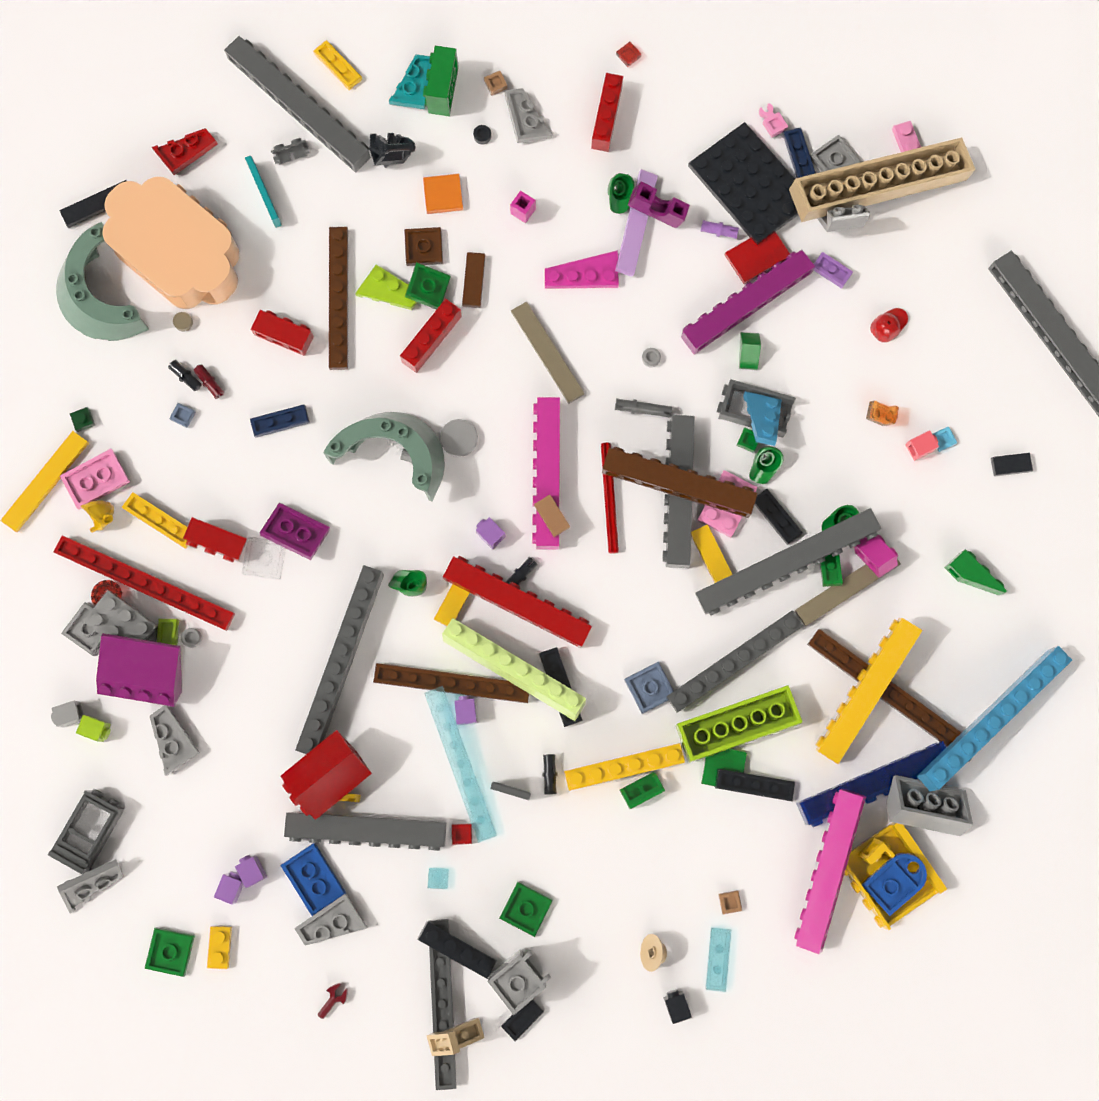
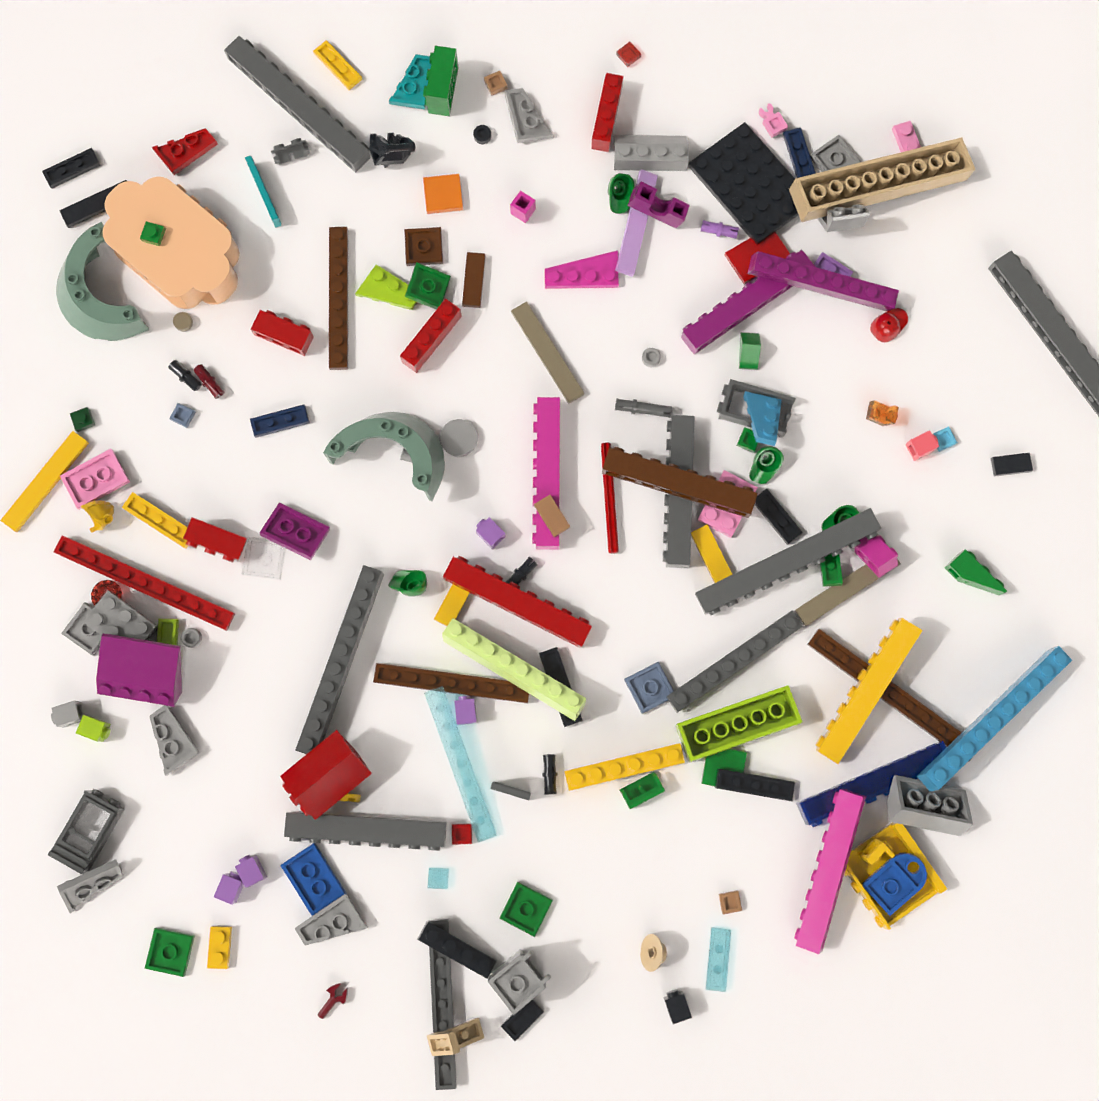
none -> black tile [42,148,101,189]
none -> green plate [140,221,166,246]
none -> light grey slope [614,135,688,171]
none -> magenta brick [747,251,899,311]

